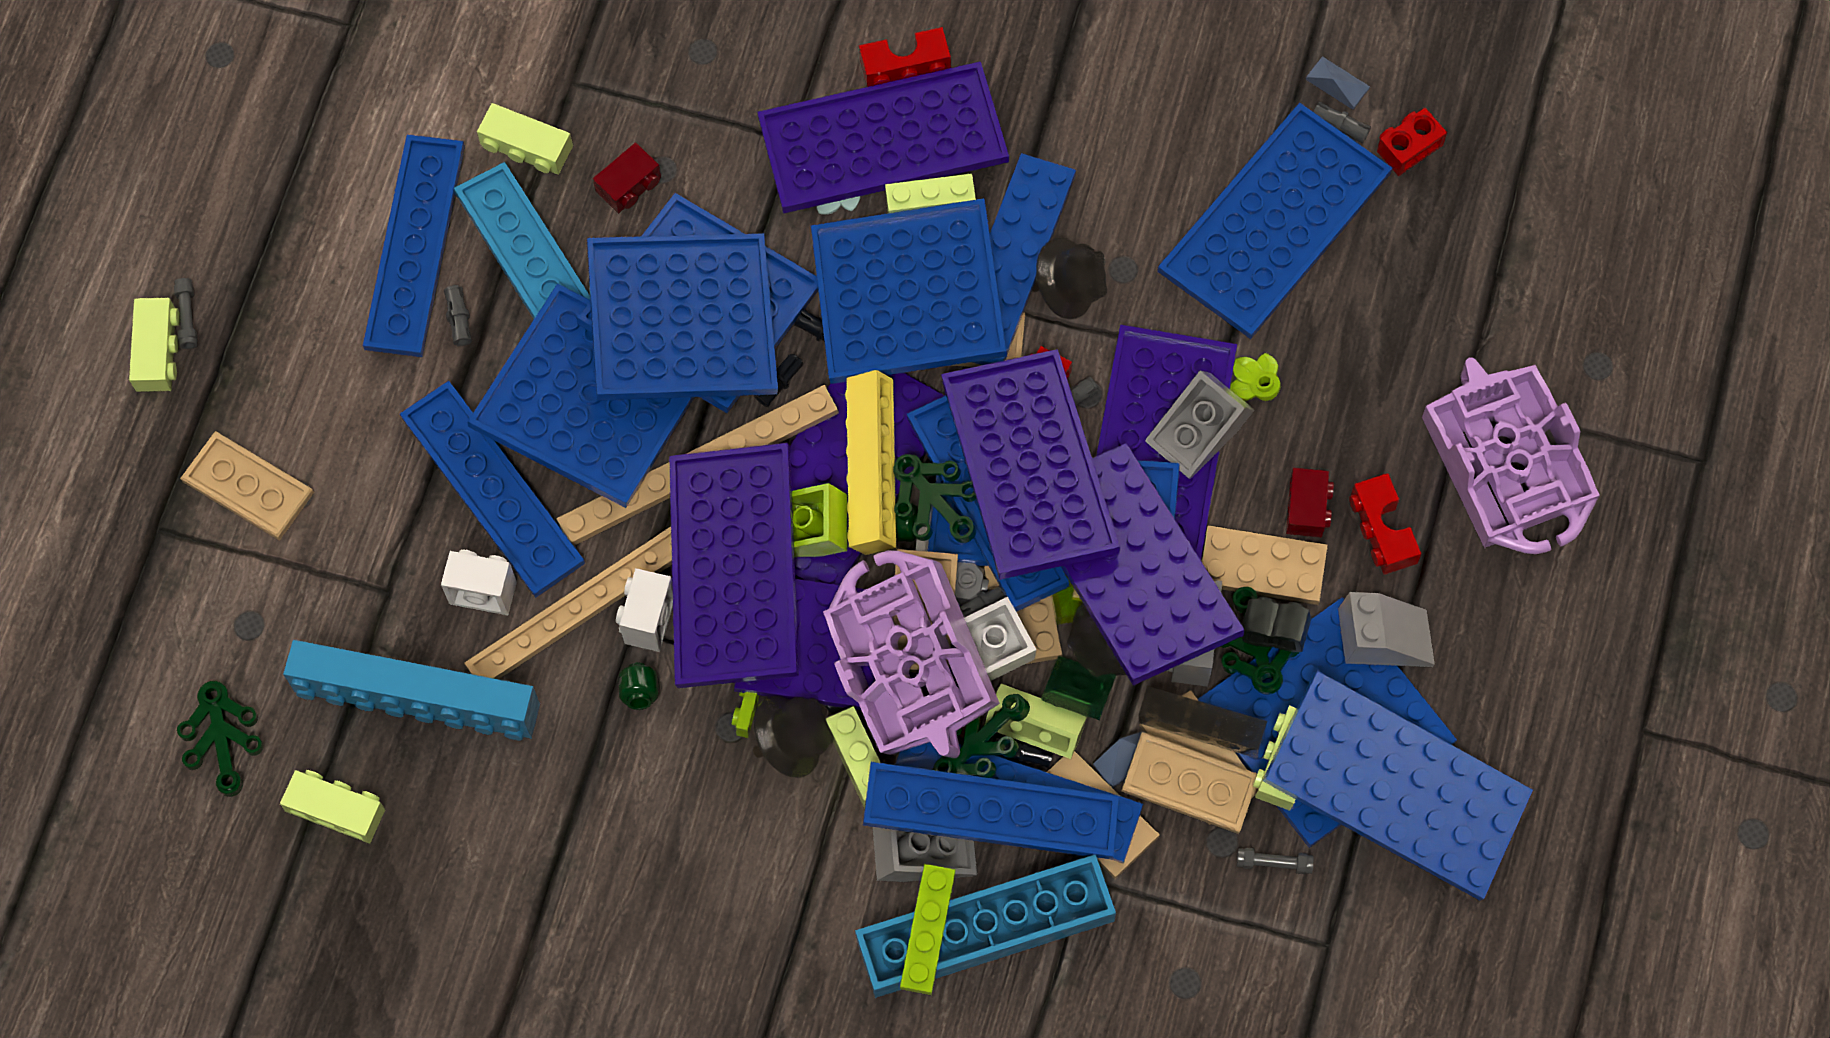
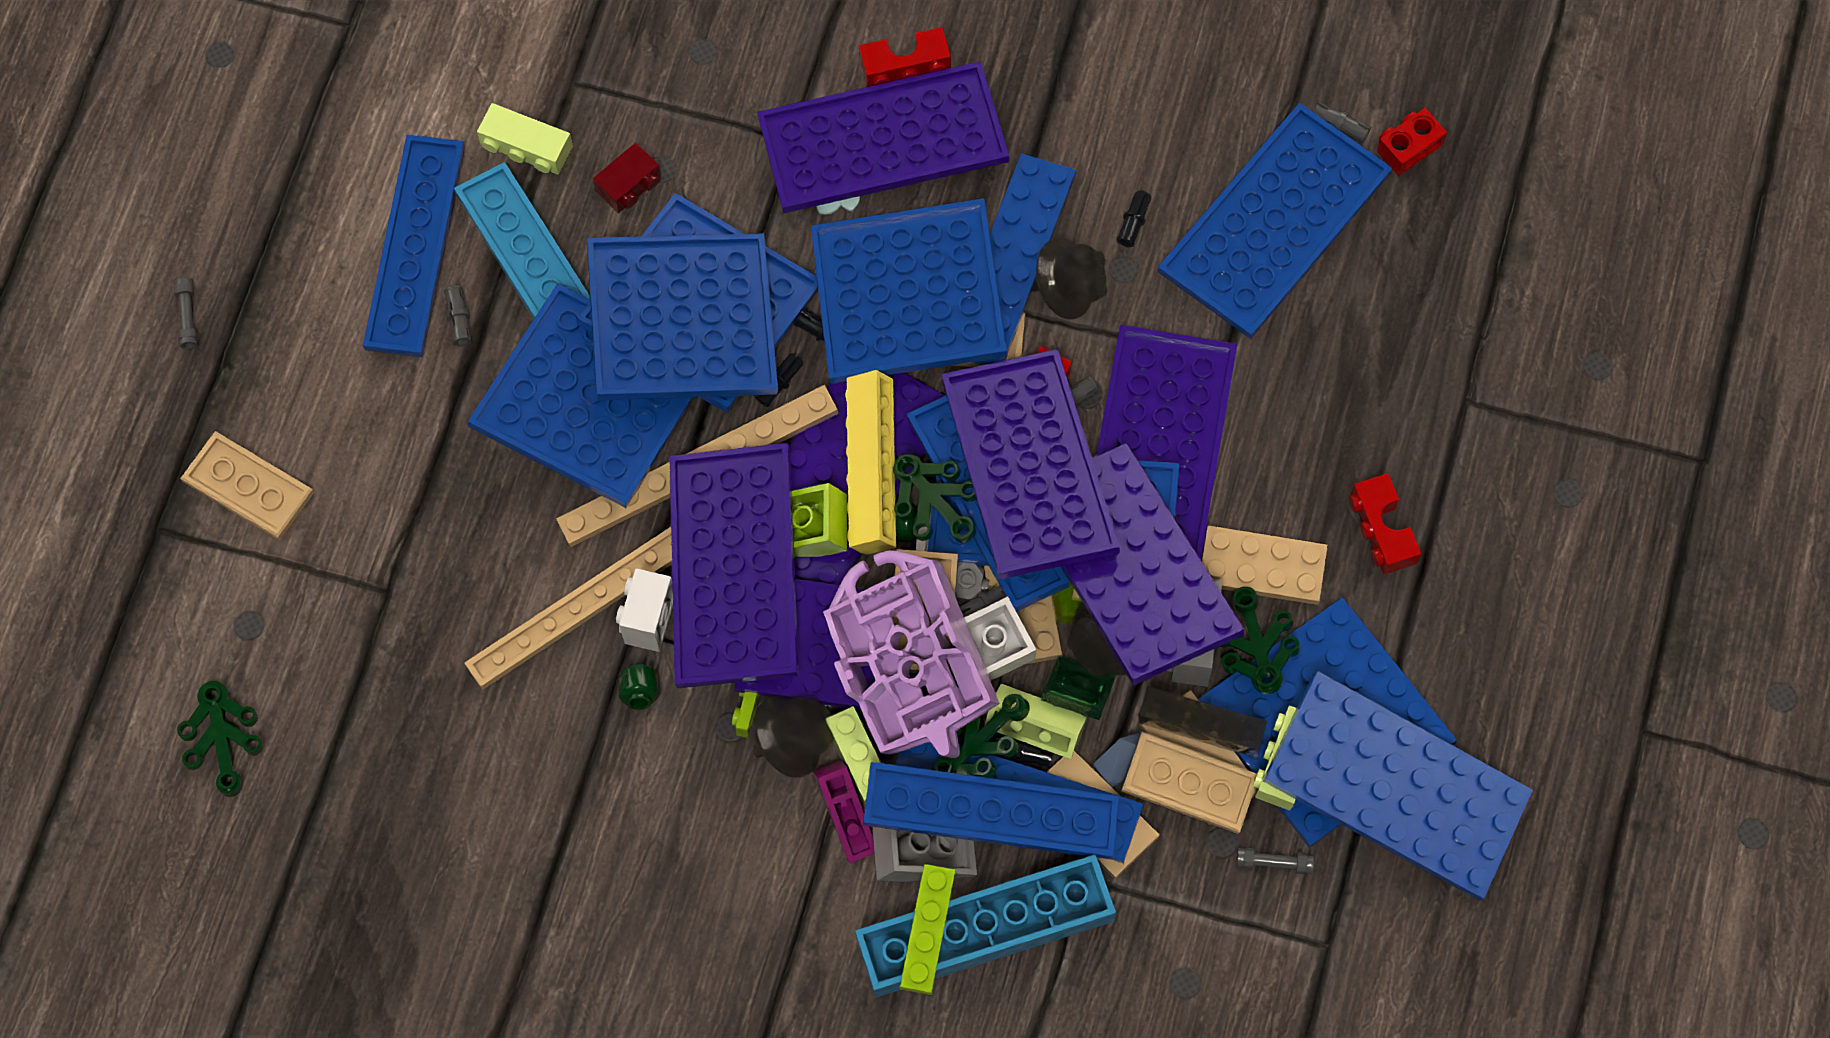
yellowish green brick [129,298,180,392] -> none
yellowish green brick [280,770,385,843] -> none
dark azure brick [283,640,540,740] -> none
blue plate [400,381,585,598] -> none
white brick [441,550,517,616] -> none
yellowish green brick [885,174,976,213] -> none
light grey slope [1145,370,1254,479] -> none
lime plate [1230,353,1281,401] -> none
pearl dark grey brick [1242,597,1311,652] -> none
dark red brick [1286,467,1334,538] -> none
sand blue slope [1306,56,1370,110] -> none
light grey slope [1338,592,1435,667] -> none
lavender piece [1422,358,1600,554] -> none
none -> magenta slope [812,760,875,864]
none -> black axle [1116,190,1152,247]

